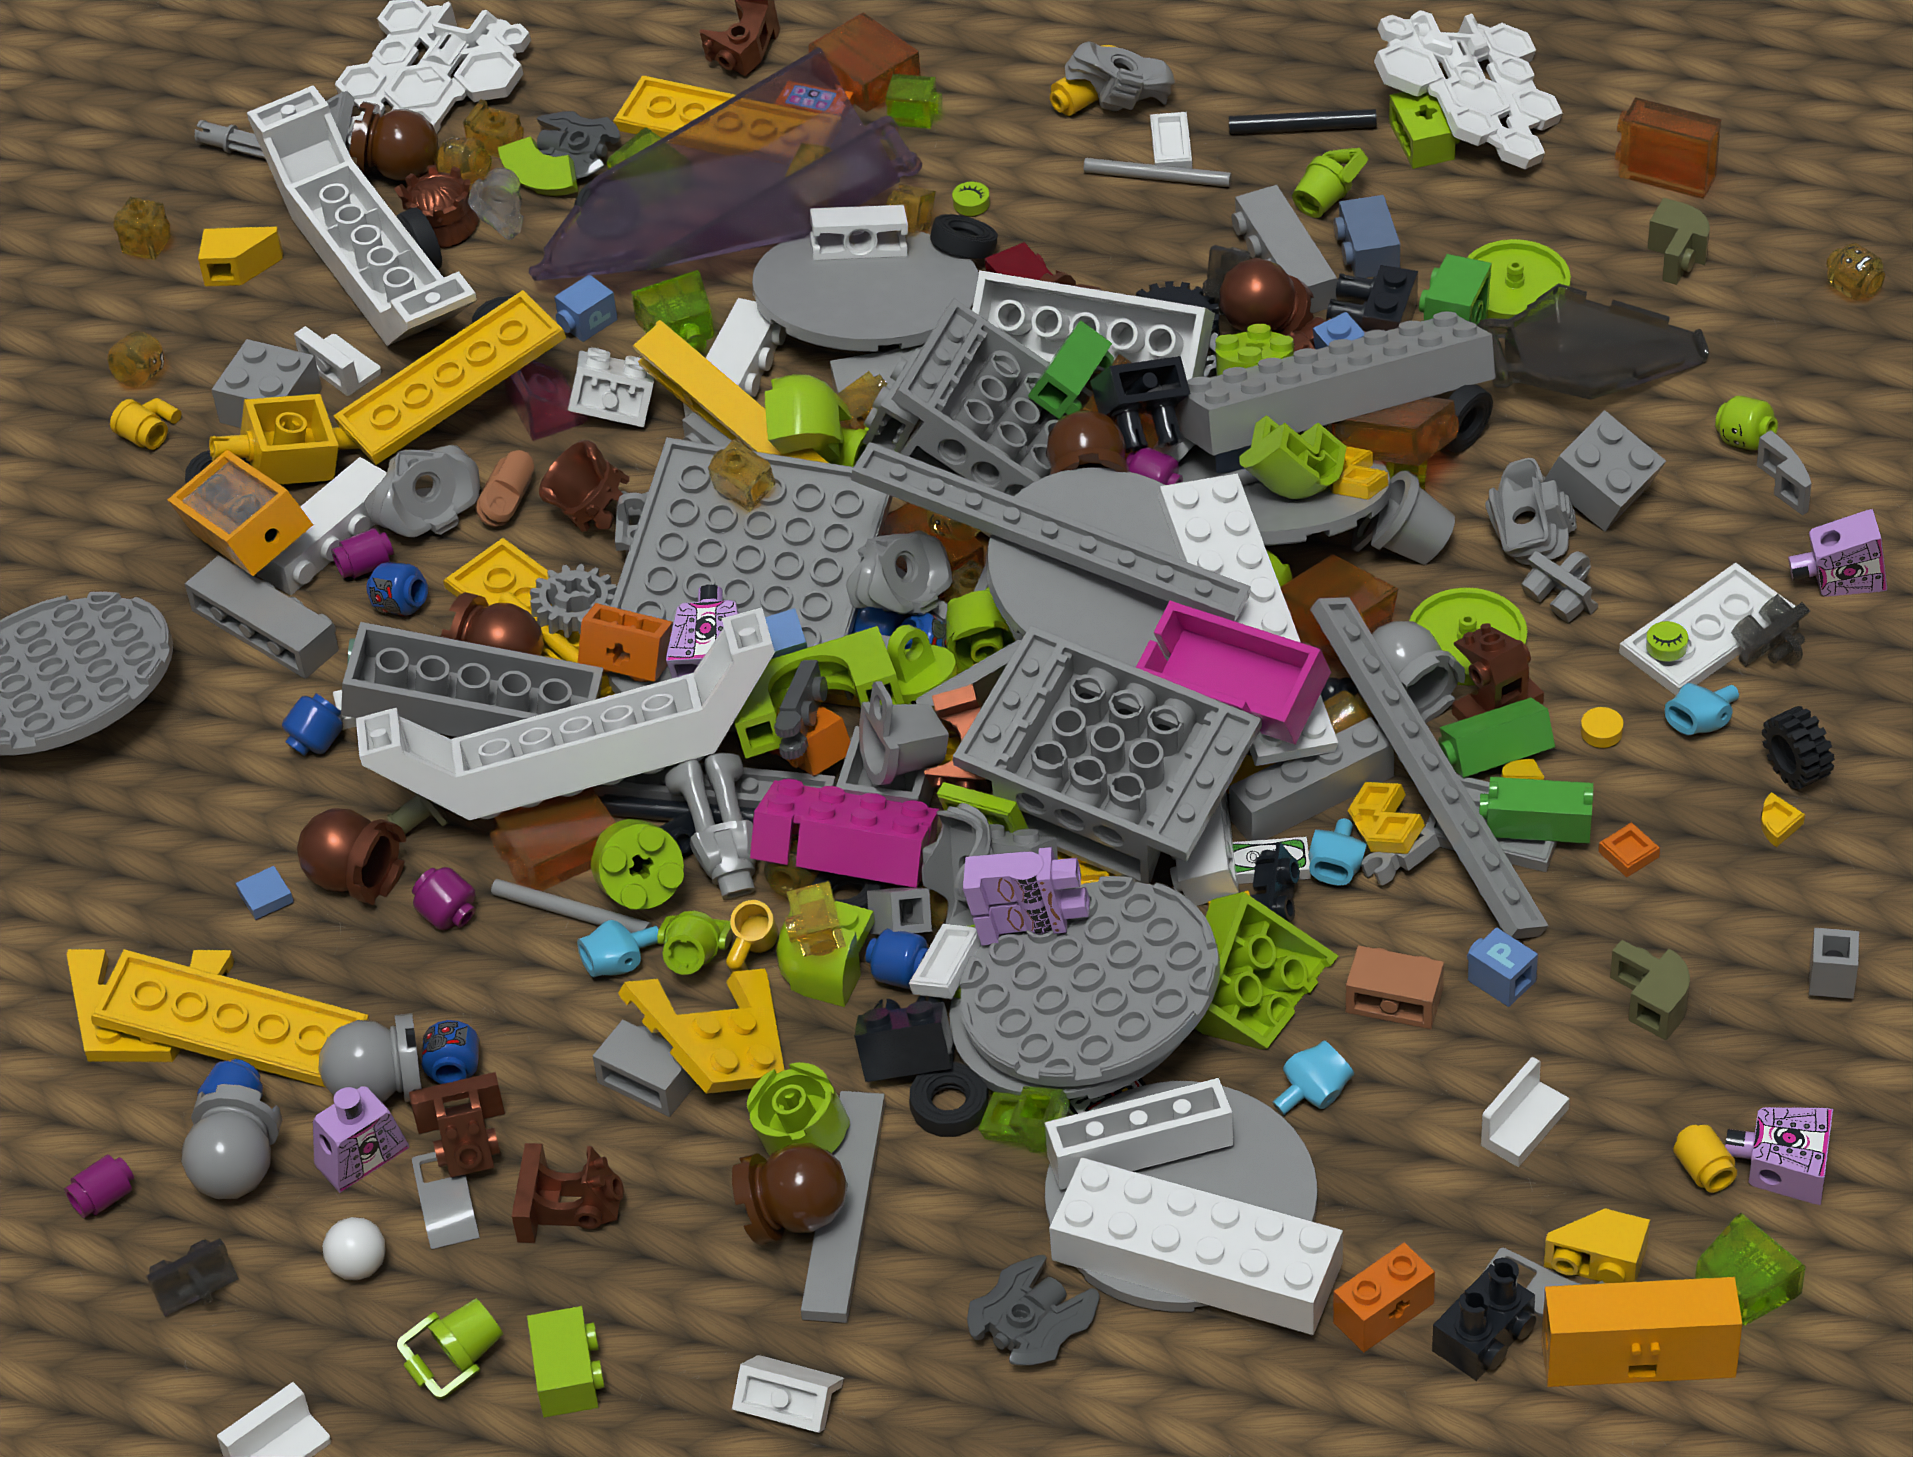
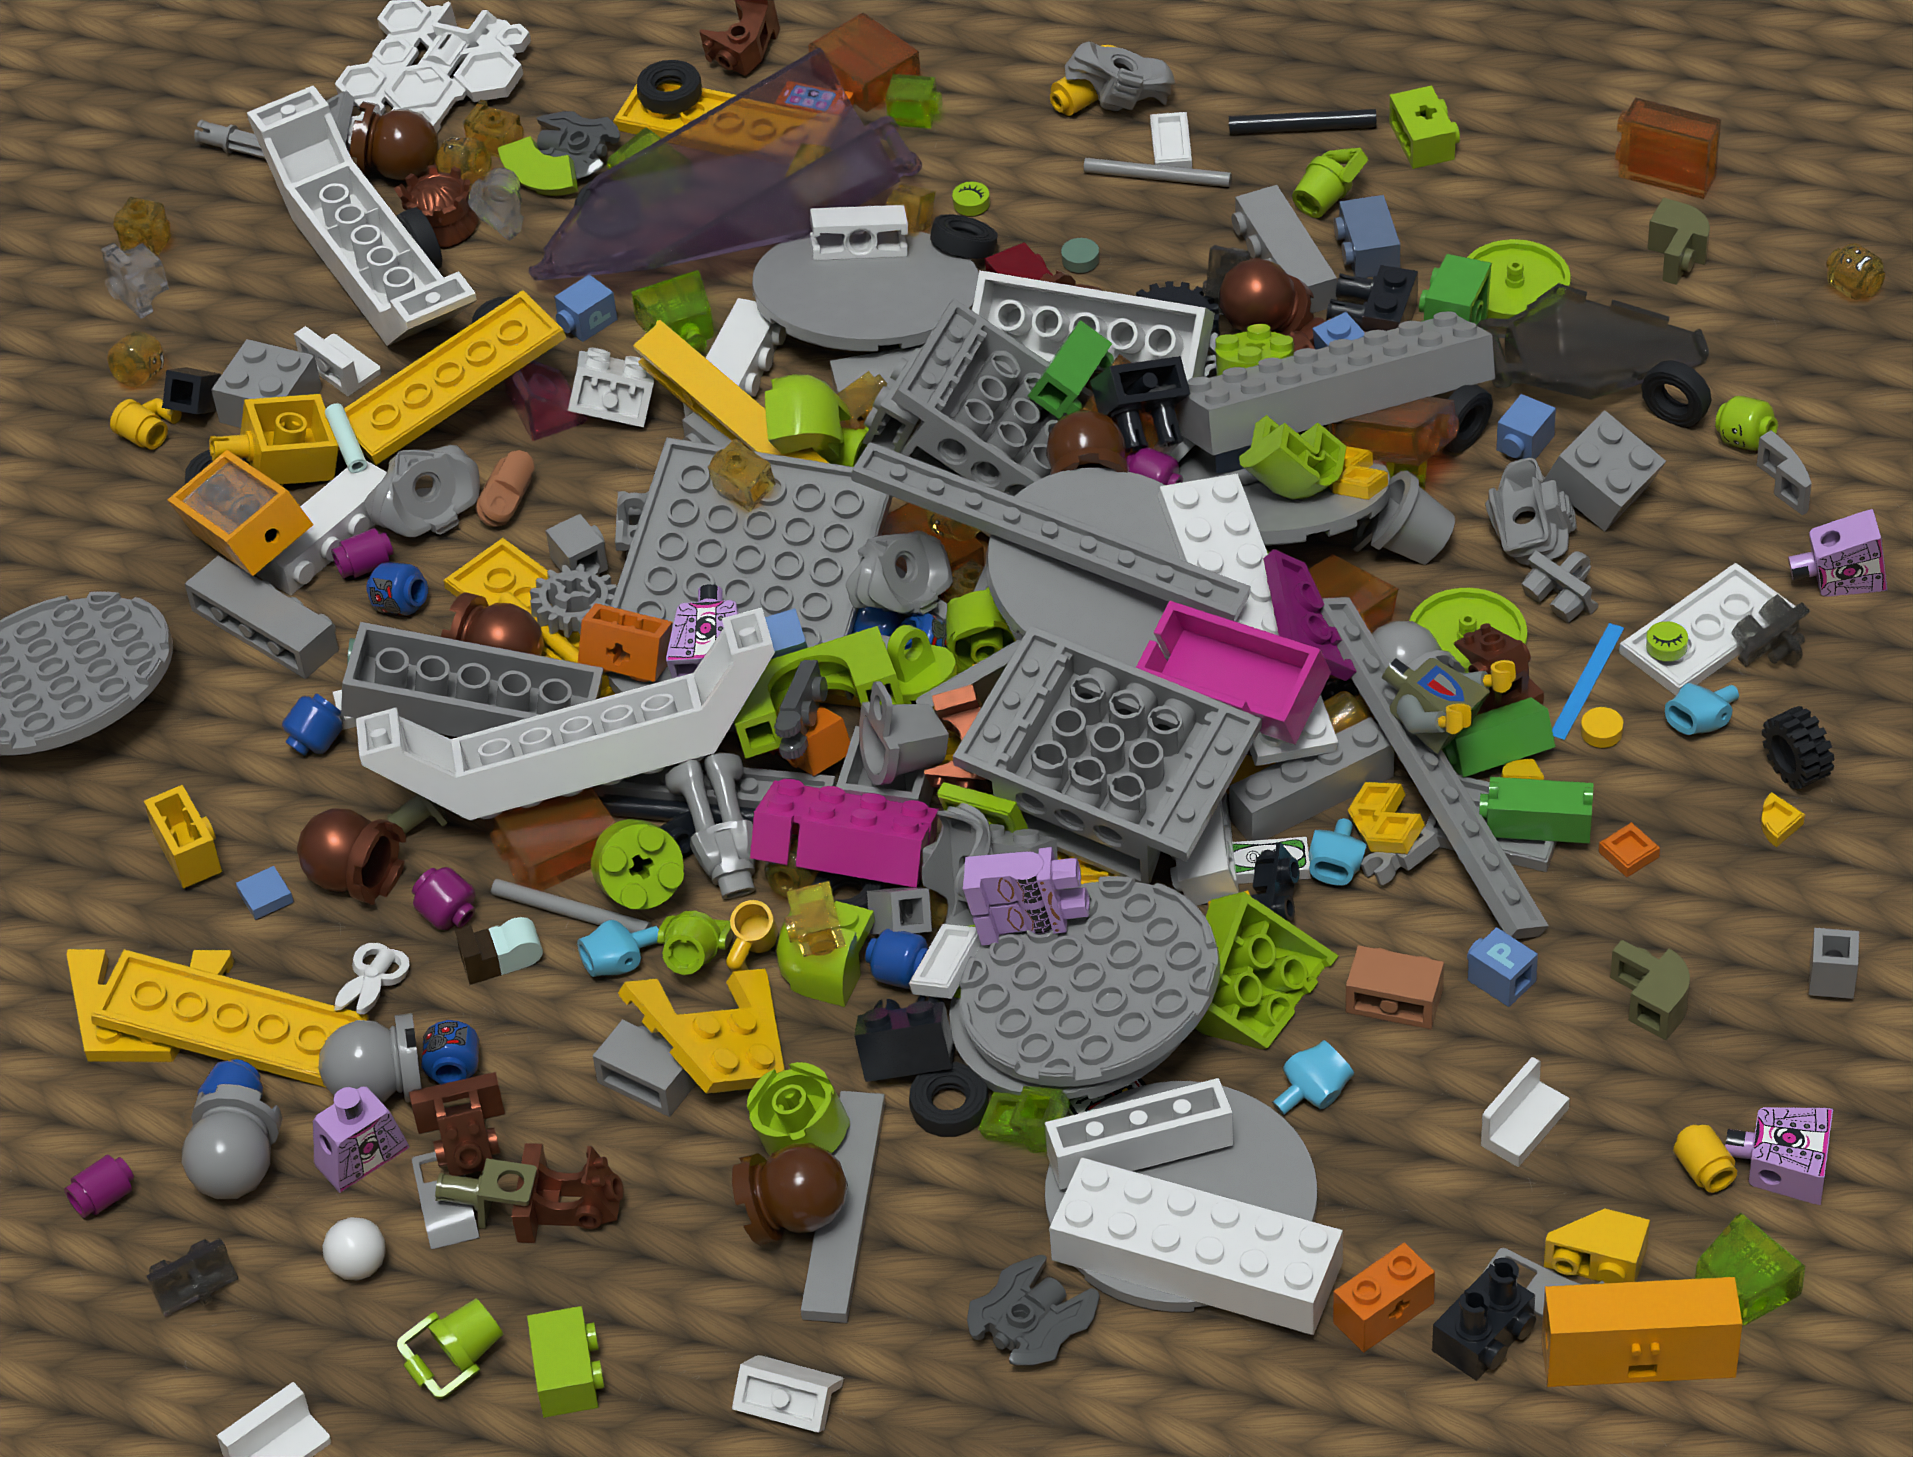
yellow slope [198,227,283,286] -> none
copper hair [539,440,629,532] -> none
white piece [1374,10,1563,169] -> none
none -> clear brick [101,243,169,319]
none -> yellow brick [144,785,222,888]
none -> black brick [162,367,221,414]
none -> light aqua piece [325,403,367,473]
none -> white piece [335,943,410,1014]
none -> olive bracket [435,1158,537,1229]
none -> leg [455,917,543,985]
none -> light grey brick [545,514,608,573]
none -> black tyre [637,60,702,115]
none -> sand green tile [1061,238,1099,273]
none -> magenta wing [1263,549,1357,681]
none -> torso [1382,658,1516,754]
none -> medium blue brick [1497,394,1556,460]
none -> dark azure sticker [1552,623,1625,740]
none -> black tyre [1641,360,1712,427]

